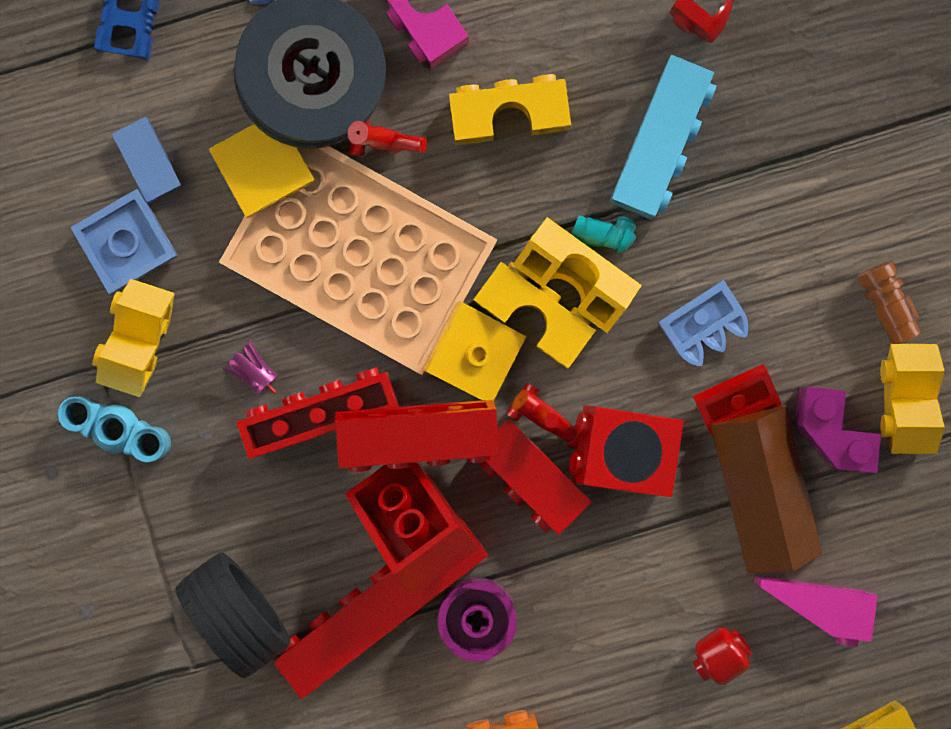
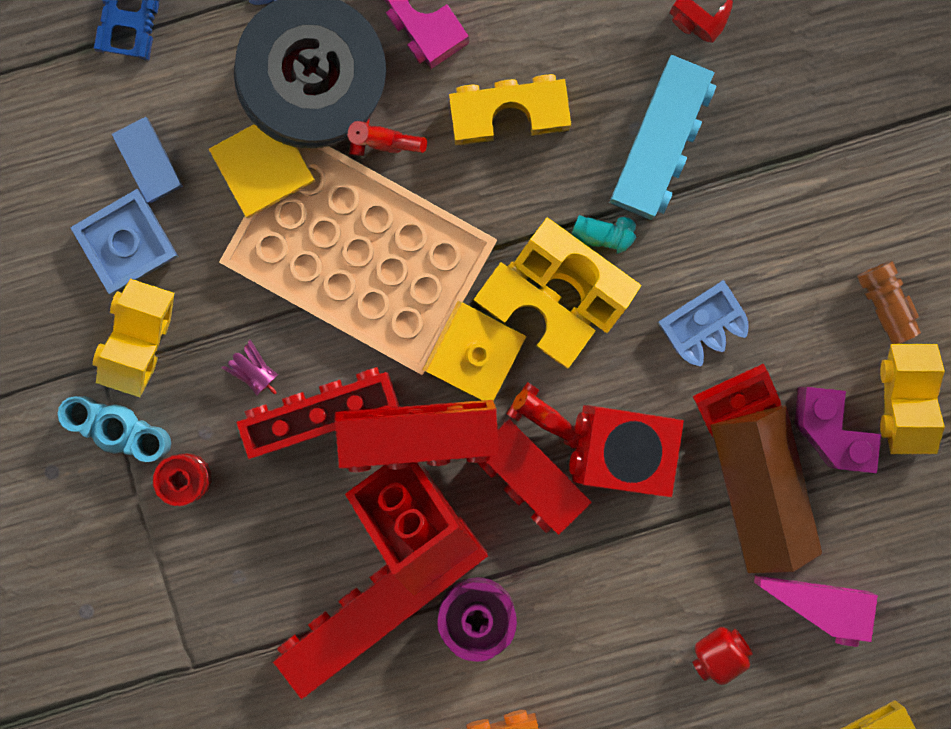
black tyre [175,552,290,679] -> none
none -> red wheel [153,453,212,506]

